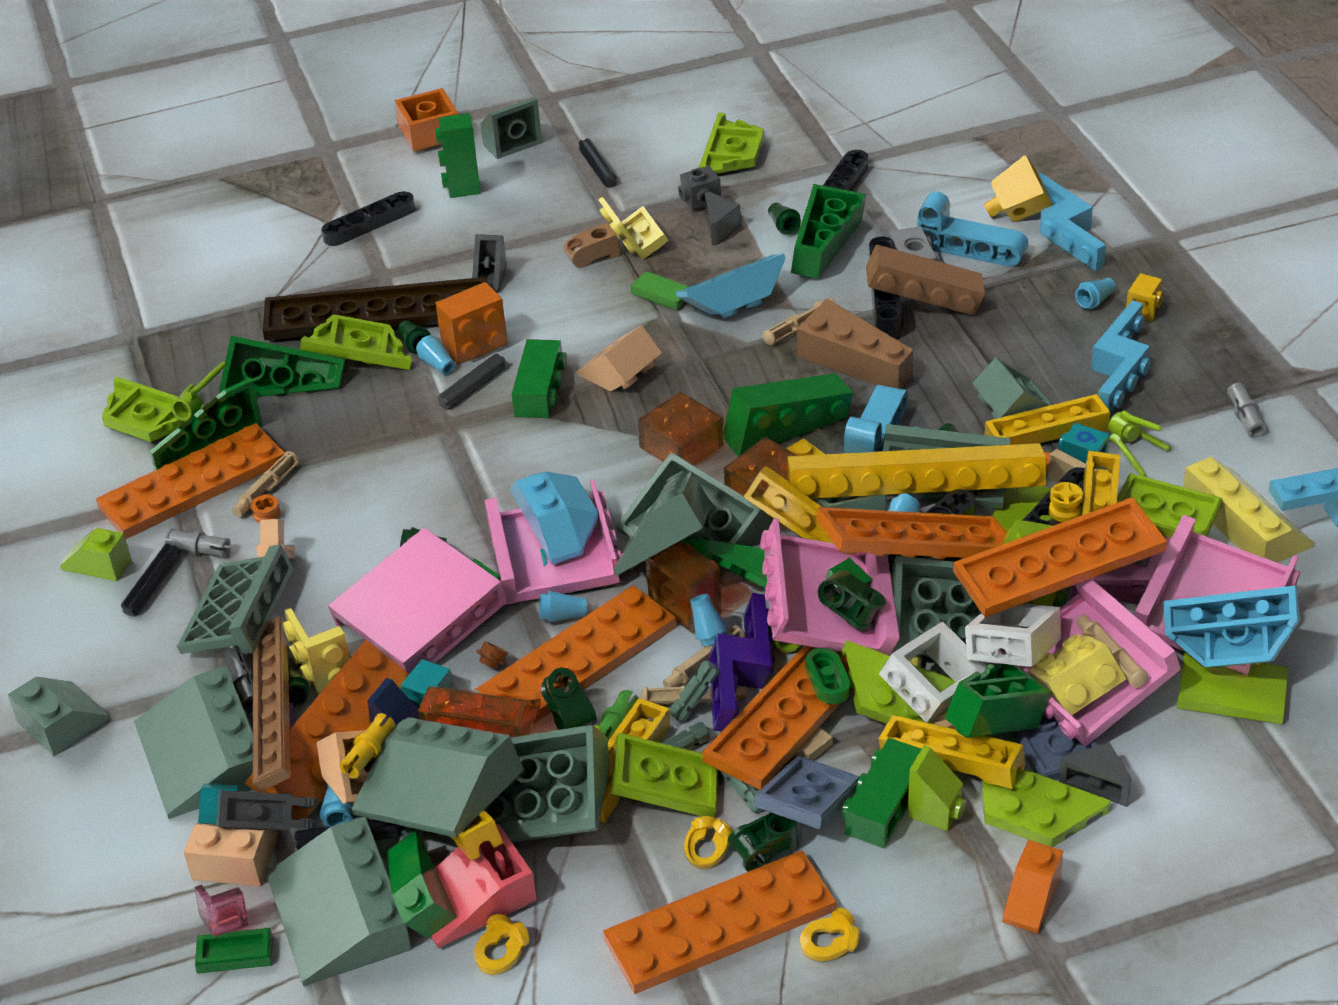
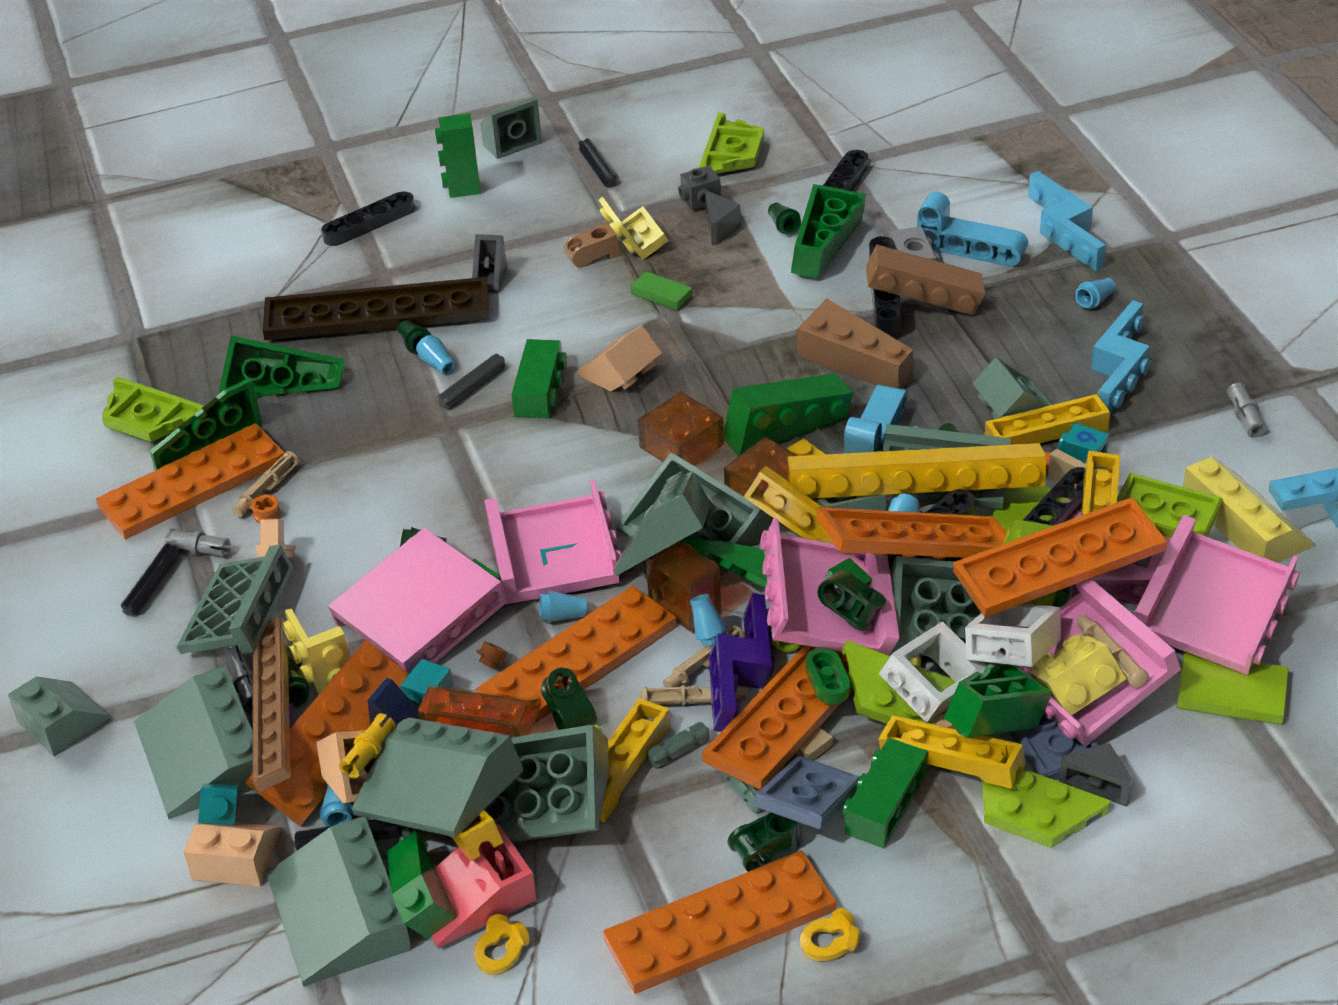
lime slope [60,528,132,581] -> none
lime plant [170,362,226,421] -> none
clear pink panel [194,884,249,937] -> none
green tile [195,928,273,974] -> none
dark grey hinge [216,790,318,830] -> none
lime wing [300,314,412,370] -> none
orange brick [394,88,459,151] -> none
orange brick [435,282,508,365] -> none
medium azure wedge [510,472,599,565] -> none
bright green pin [599,690,638,741] -> none
lime tile [611,733,718,817] -> none
sand green axle [670,661,719,722] -> none
medium azure wedge [676,253,786,318] -> none
yellow piece [684,816,734,869] -> none
tan piece [763,298,835,346] -> none
lime slope [908,745,966,832] -> none
yellow torso [984,155,1053,222] -> none
orange slope [1002,840,1064,934] -> none
yellow wheel [1049,482,1083,523] -> none
lime plant [1108,410,1171,476] -> none
yellow brick [1126,273,1164,322] -> none
medium azure wedge [1164,586,1300,668] -> none

